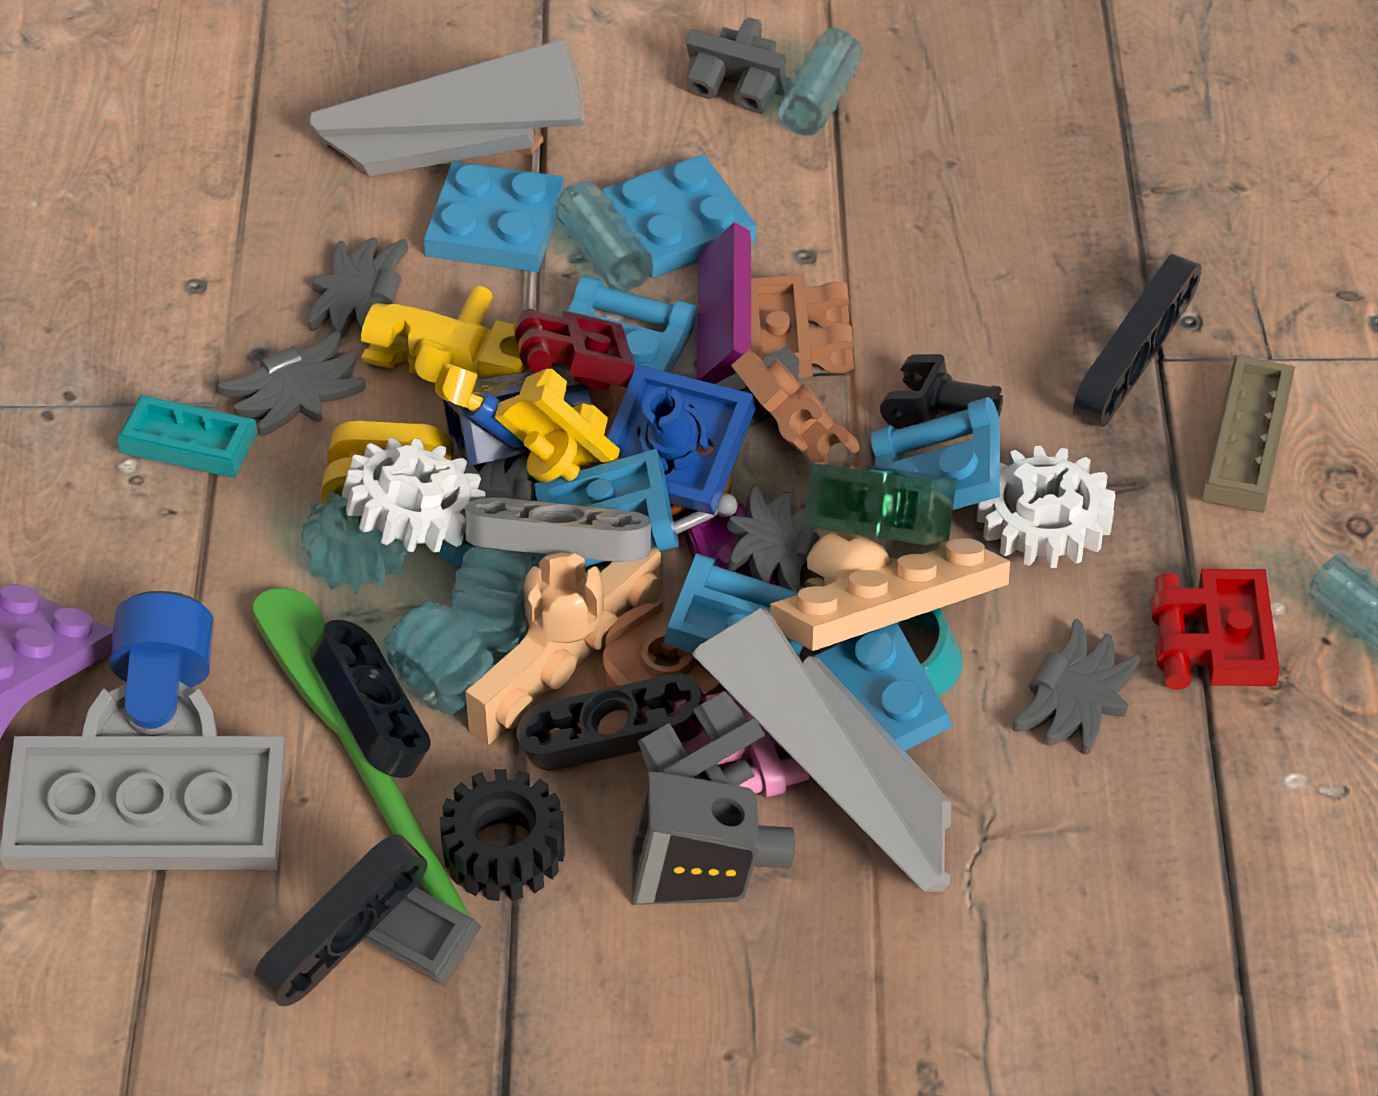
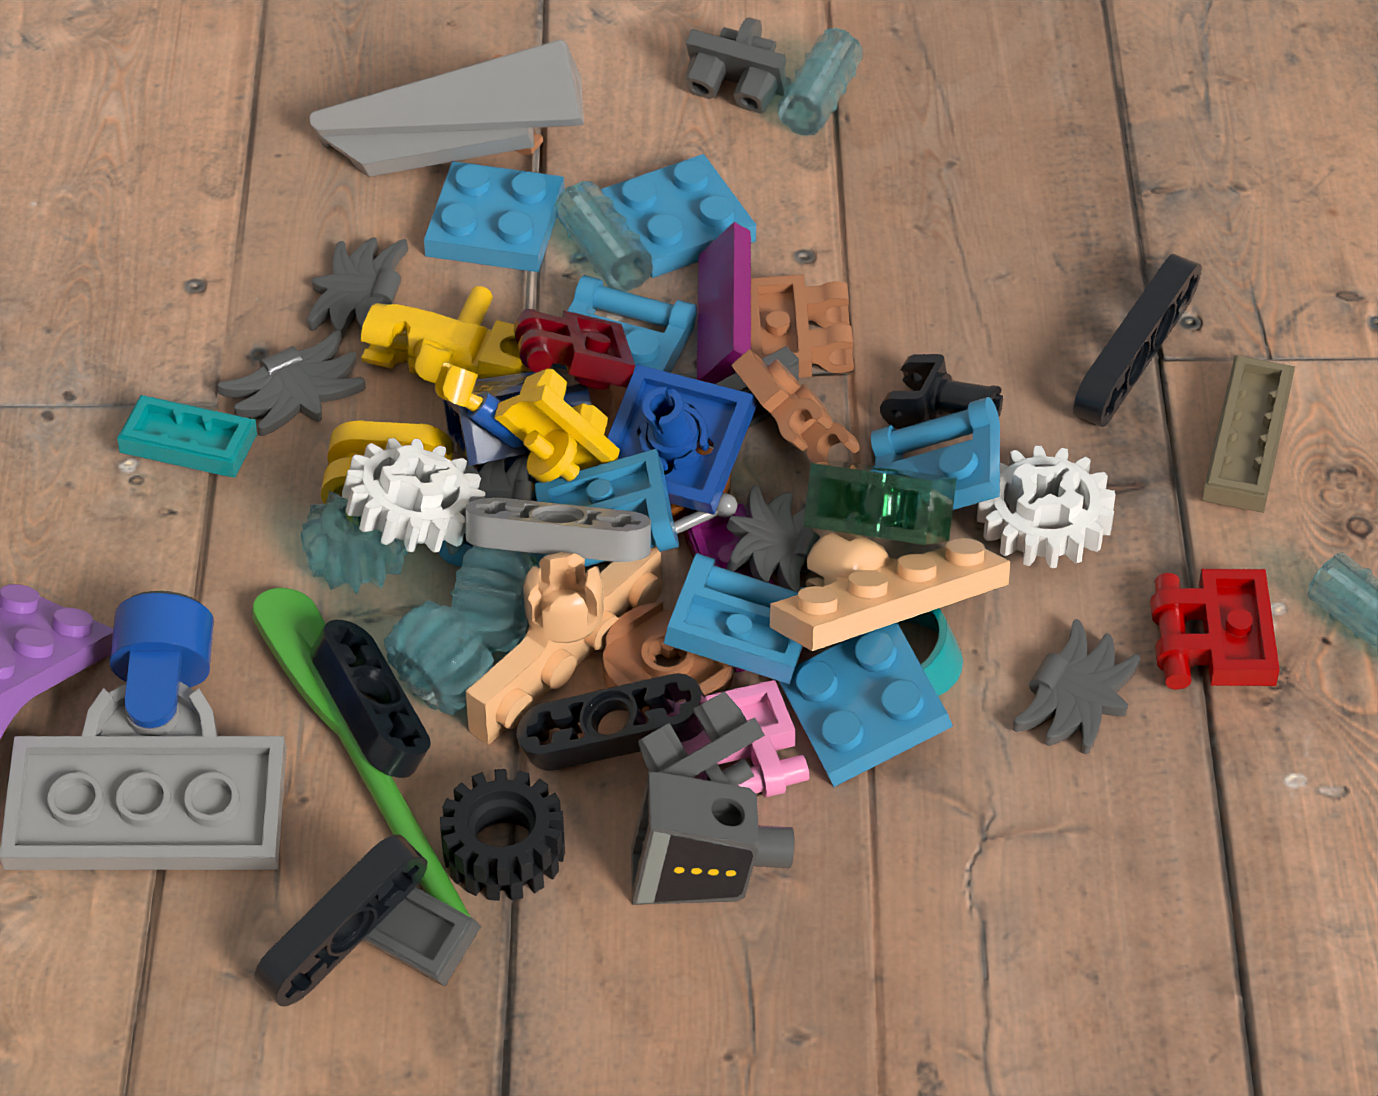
light grey wedge [692,608,951,892] -> none

